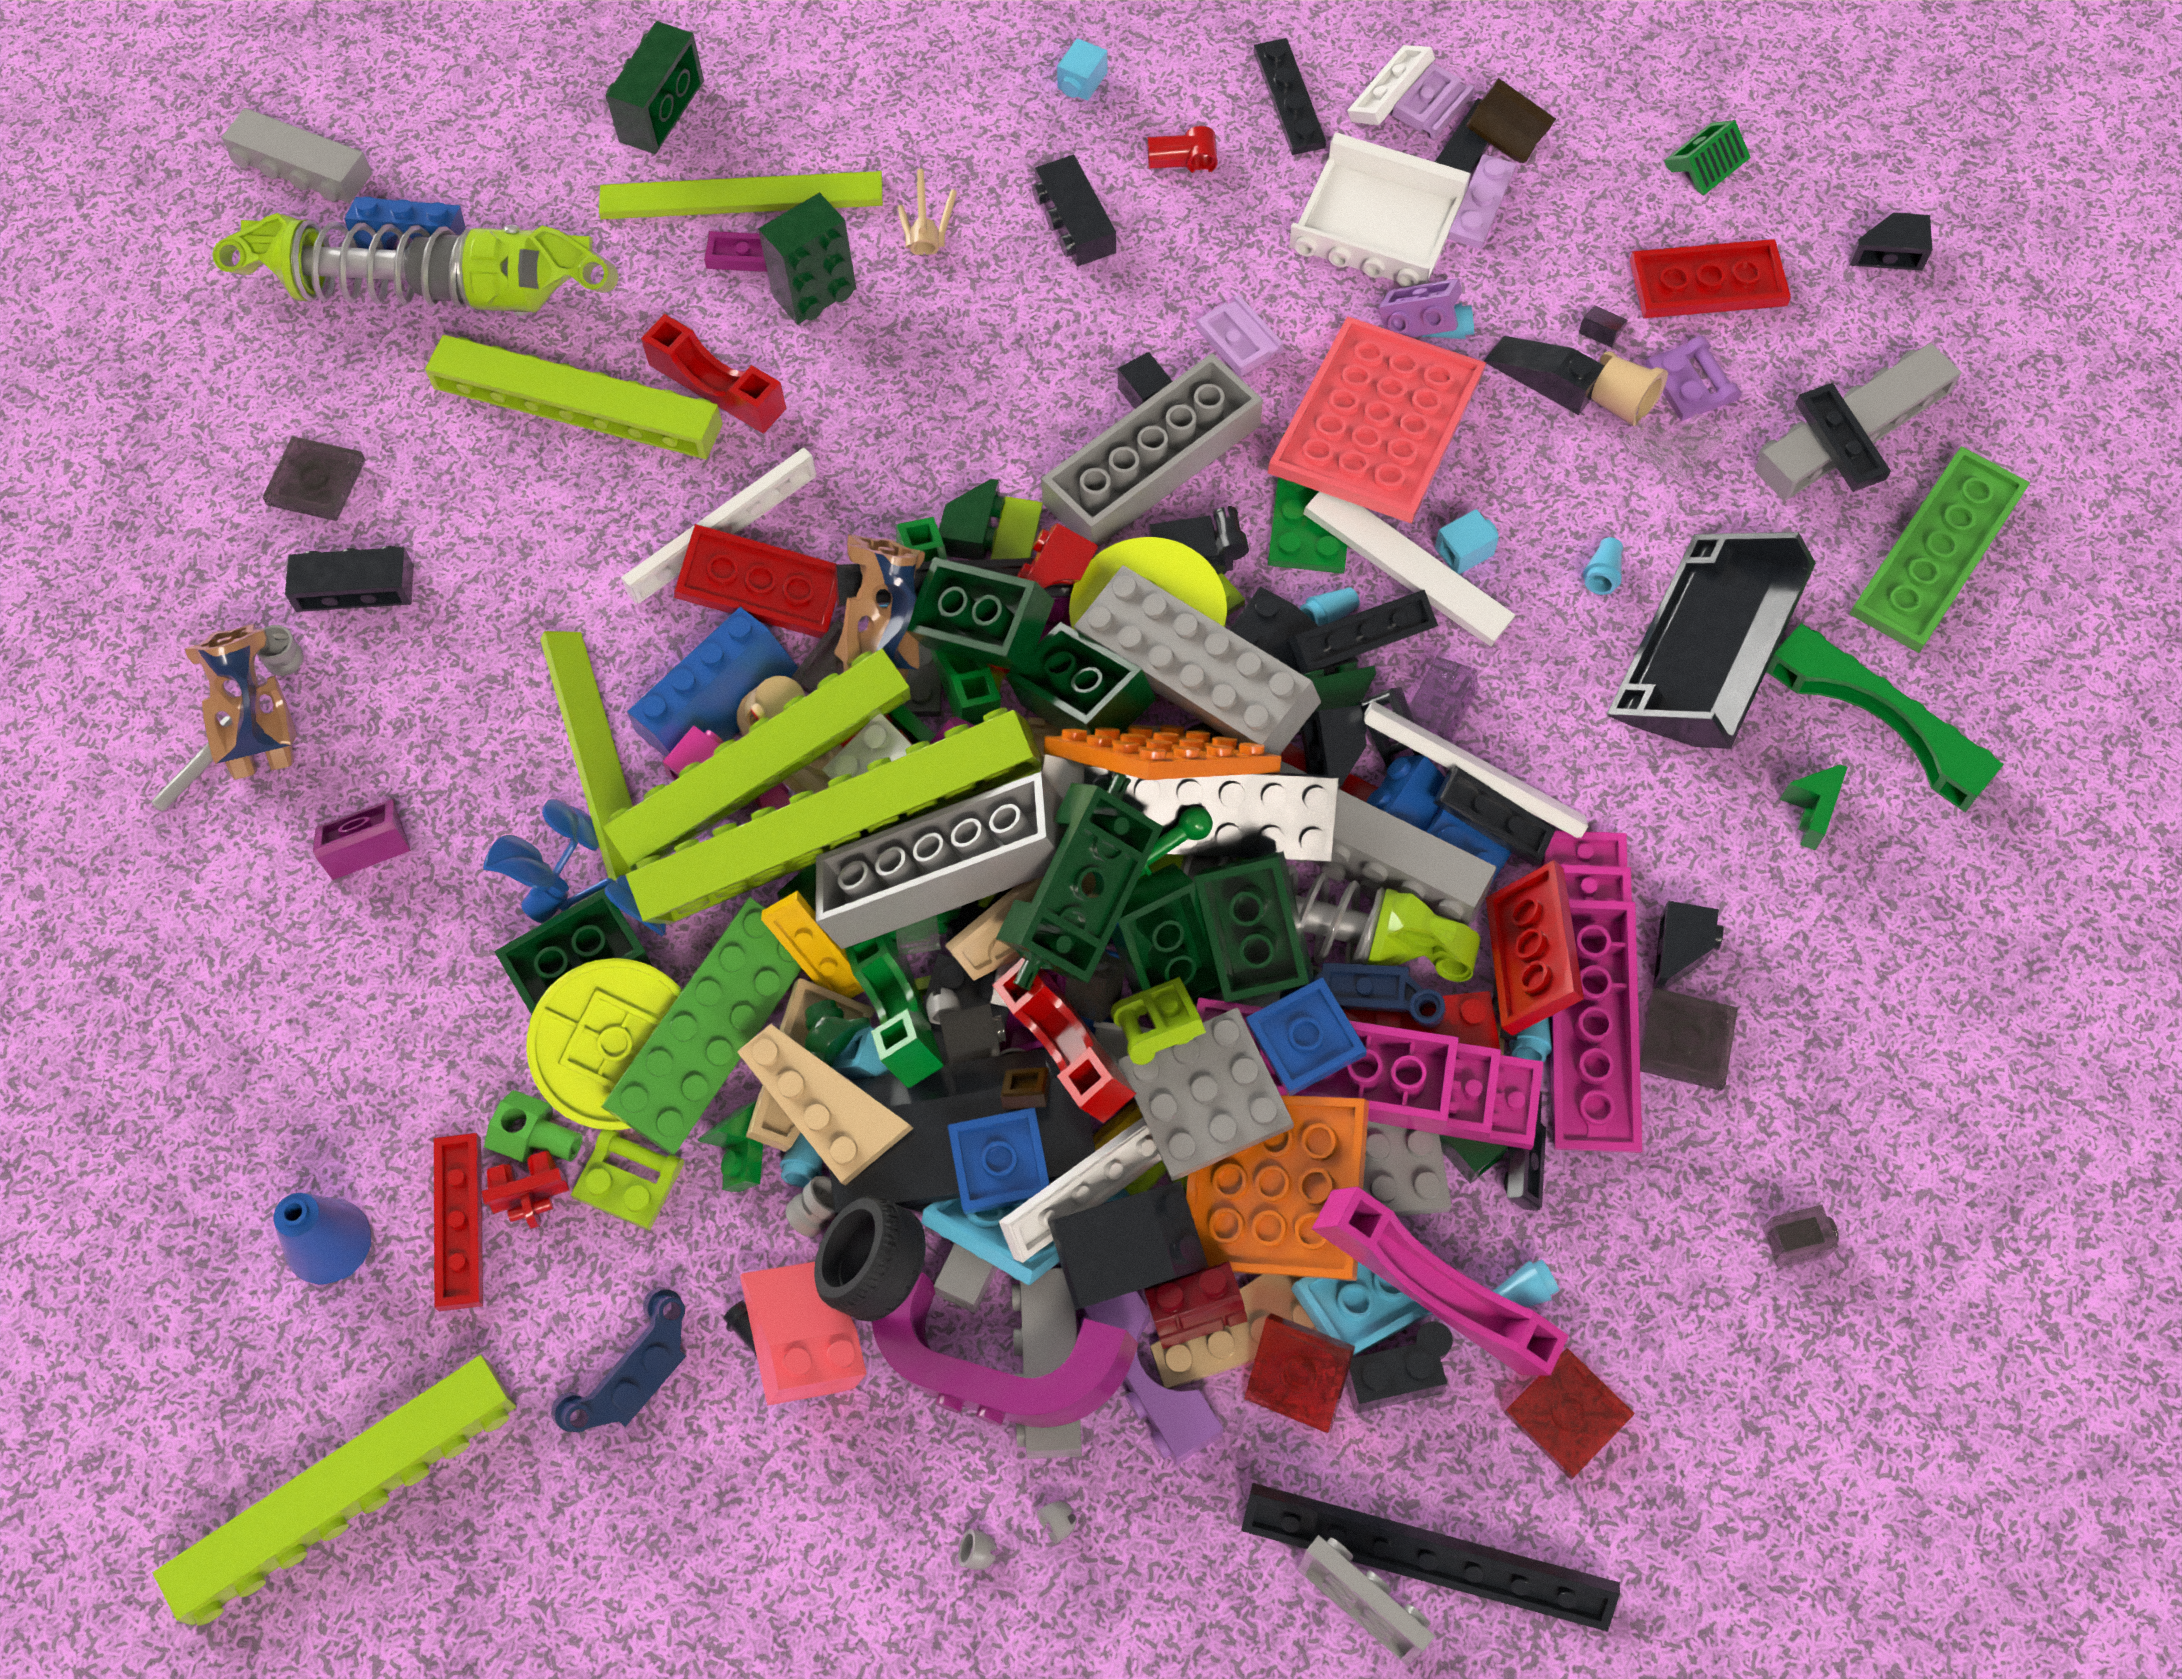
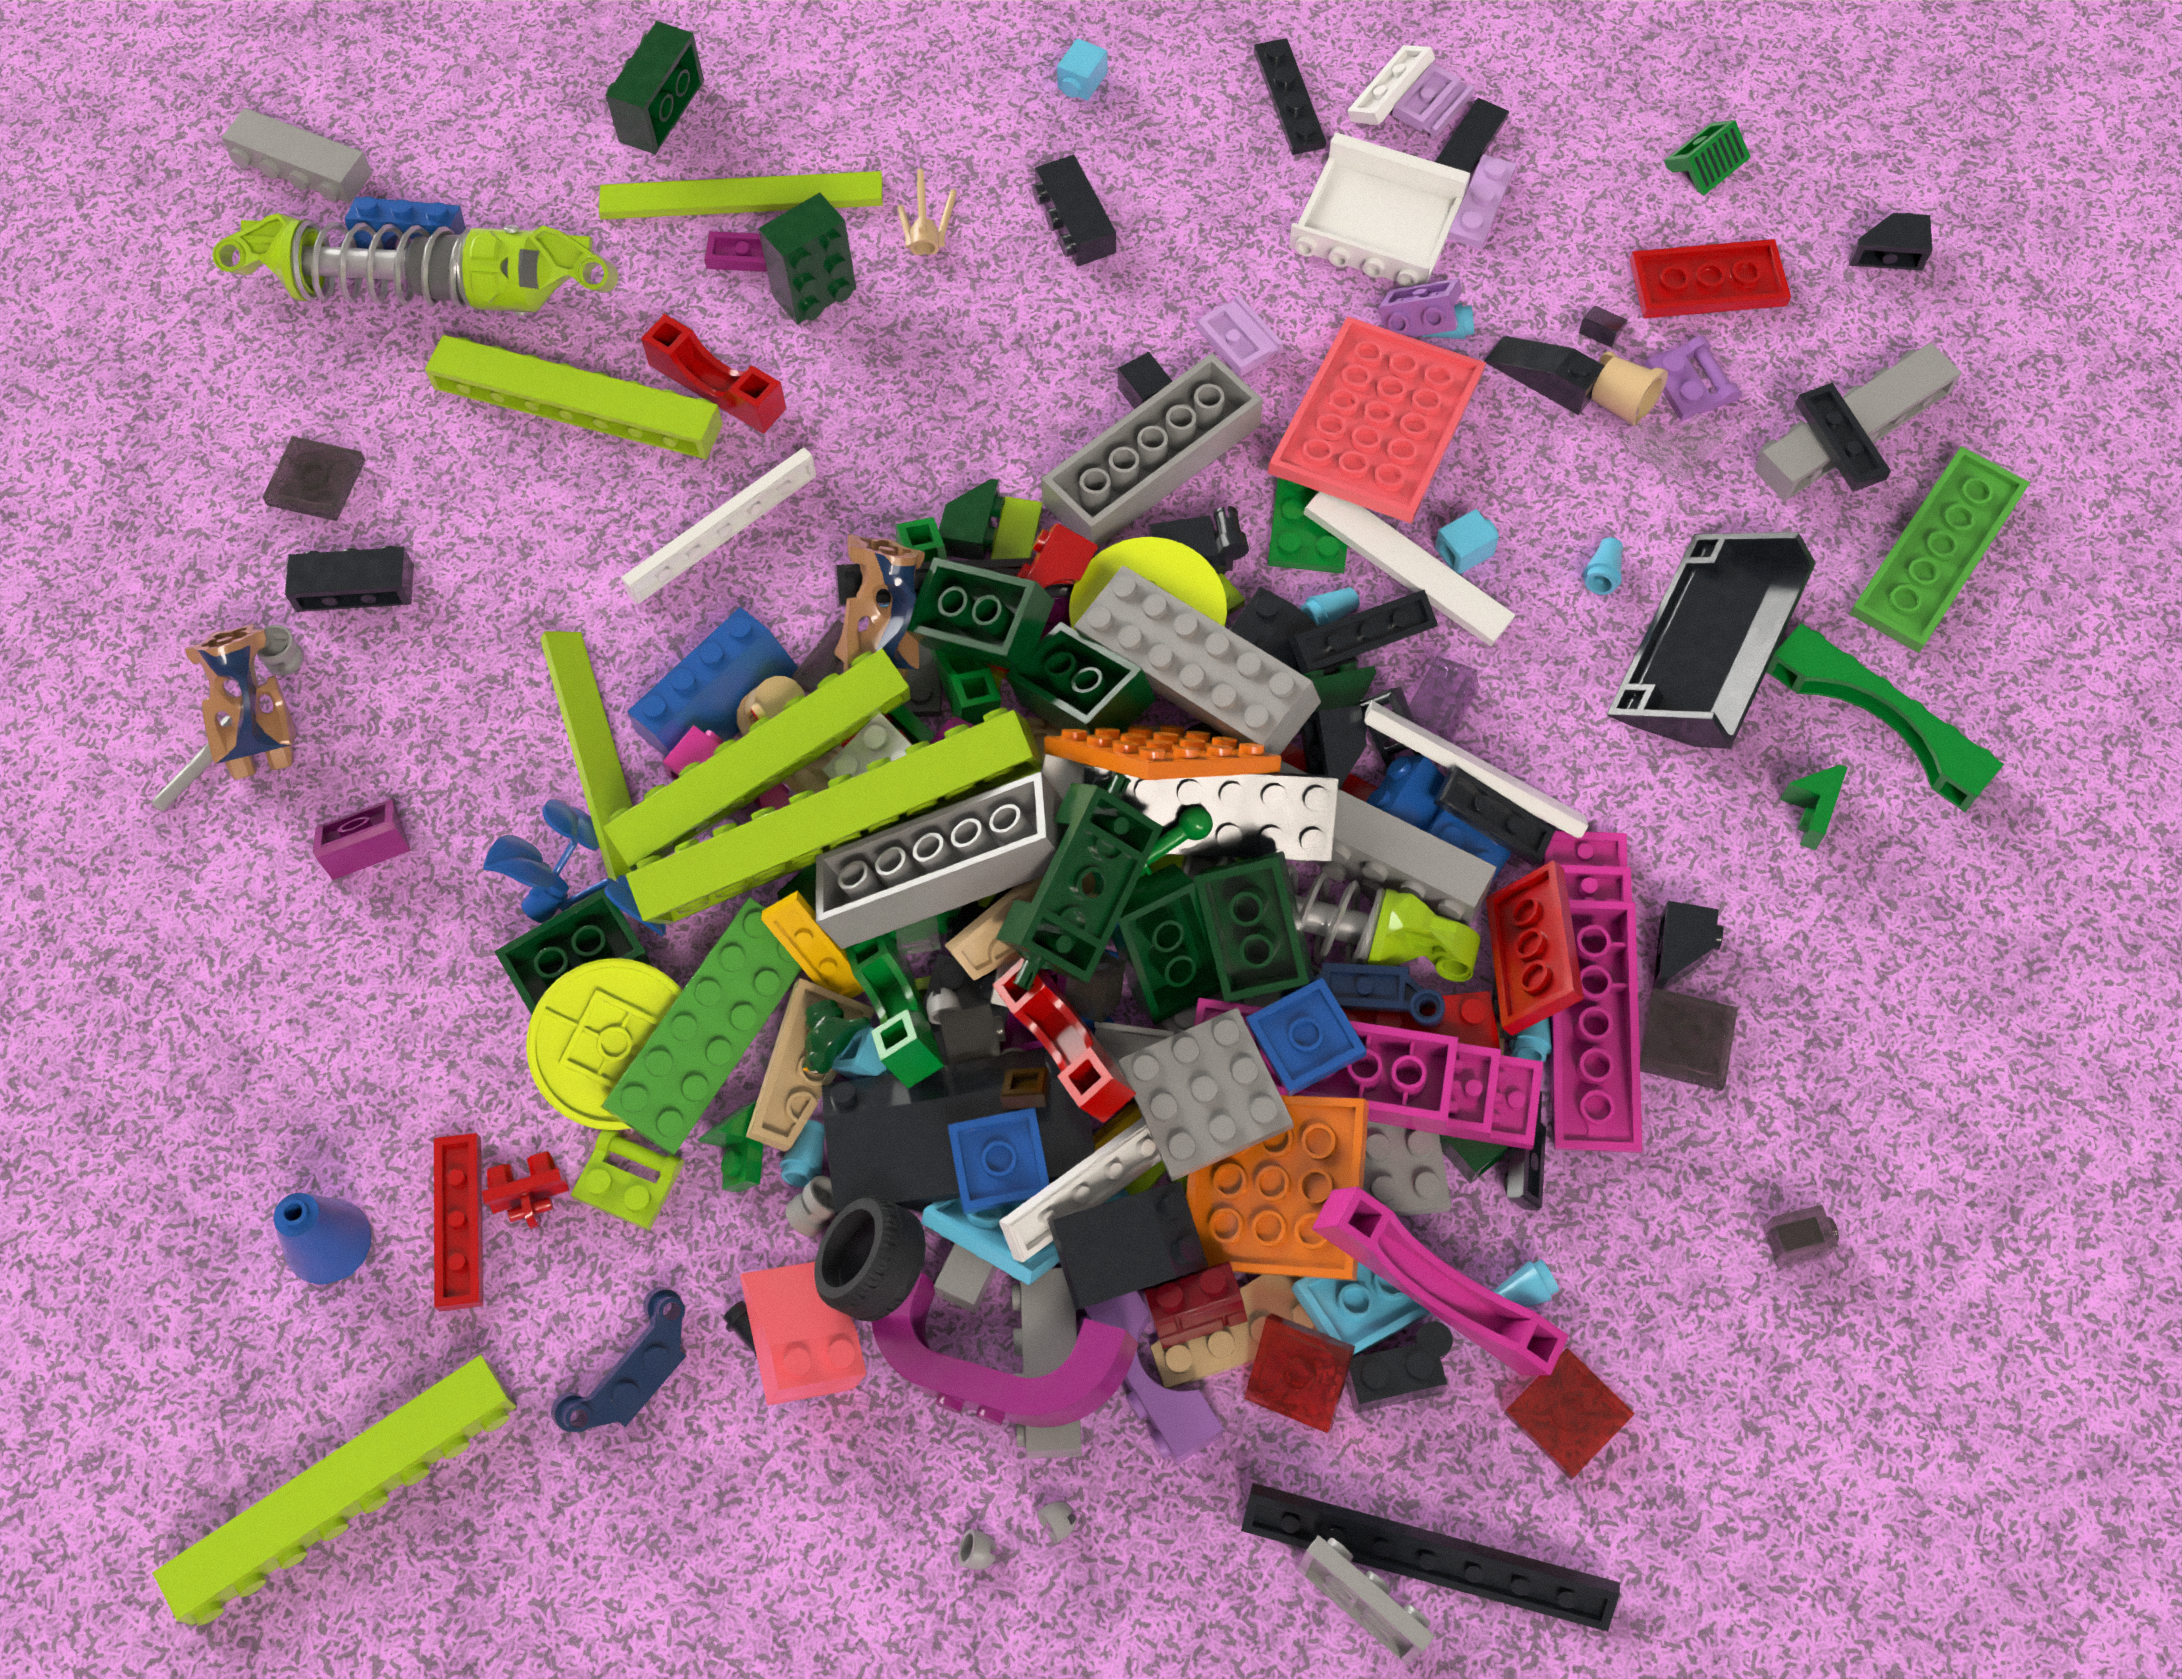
bright green piece [484,1090,583,1163] -> none
red plate [674,524,840,640] -> none
tan wing [737,1024,913,1185] -> none
lime plate [1111,977,1206,1065] -> none
red piece [1148,126,1218,173] -> none
dark brown panel [1467,78,1556,163] -> none

